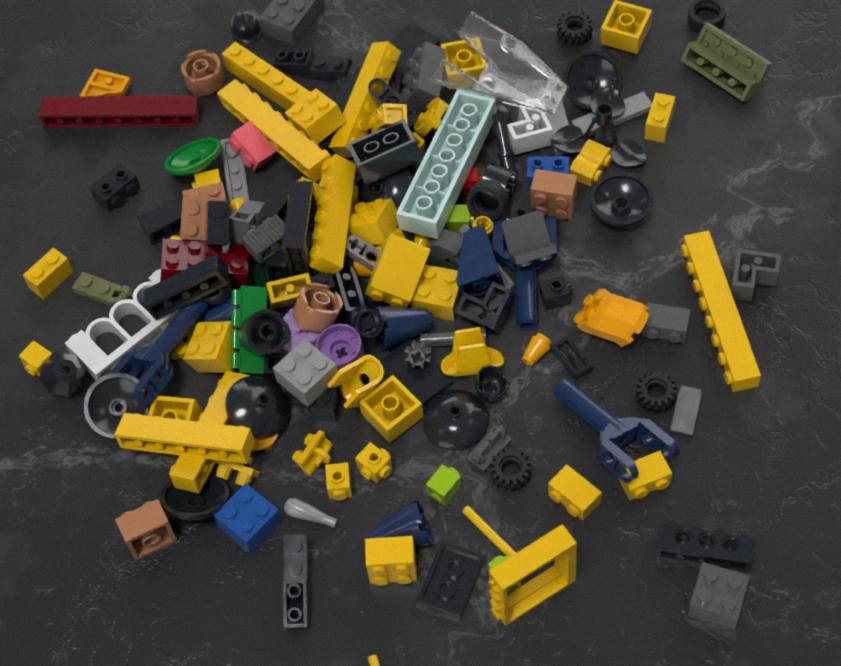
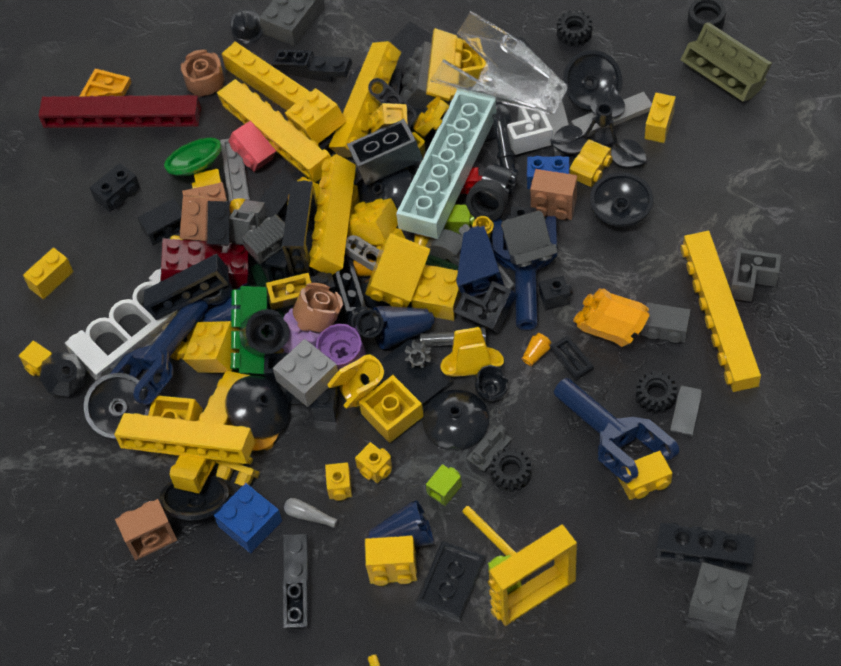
olive plate [72,271,133,307] -> none
yellow hips [292,430,333,476] -> none
yellow brick [548,464,602,521] -> none
yellow brick [600,0,652,54] -> none
none -> yellow windscreen [426,28,463,101]

